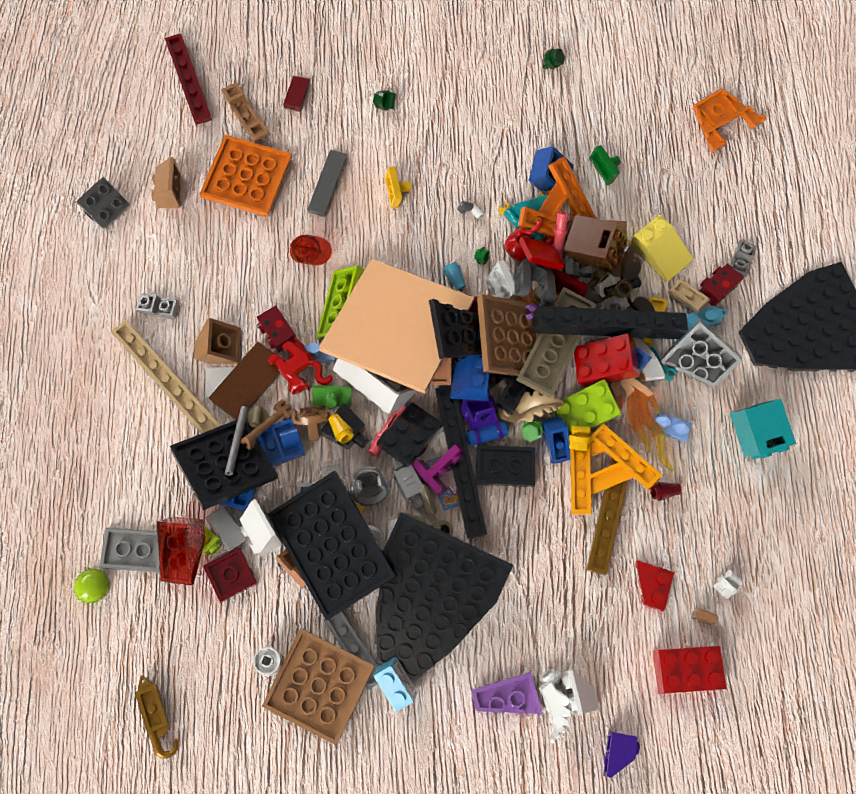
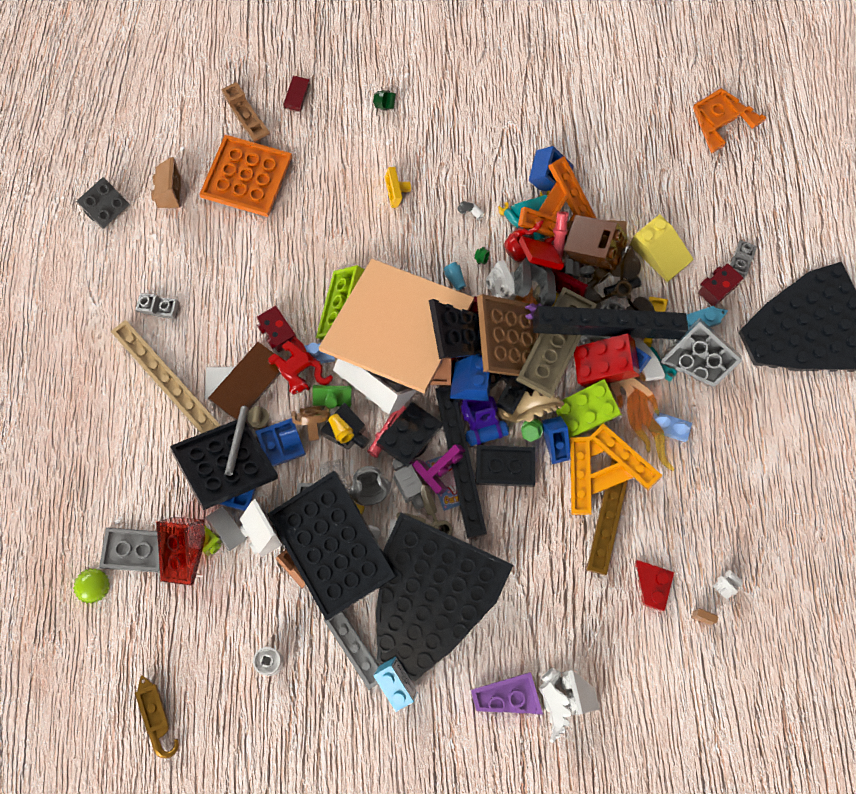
dark red plate [165,33,212,125] -> none
medium nougat slope [194,318,241,364] -> none
dark red tile [203,547,258,603] -> none
medium nougat hinge [241,399,297,450] -> none
medium nougat plate [261,628,375,746] -> none
clear red piece [290,235,332,265] -> none
dark grey tile [307,149,347,217] -> none
dark green piece [542,48,565,69] -> none
yellow piece [568,426,591,451] -> none
green tile [589,145,621,185] -> none
dark purple slope [603,732,640,778] -> none
dark red cone [650,482,681,501] -> none
red brick [652,646,727,694] -> none
tan plate [668,279,710,314] -> none
teal container [729,398,796,459] -> none

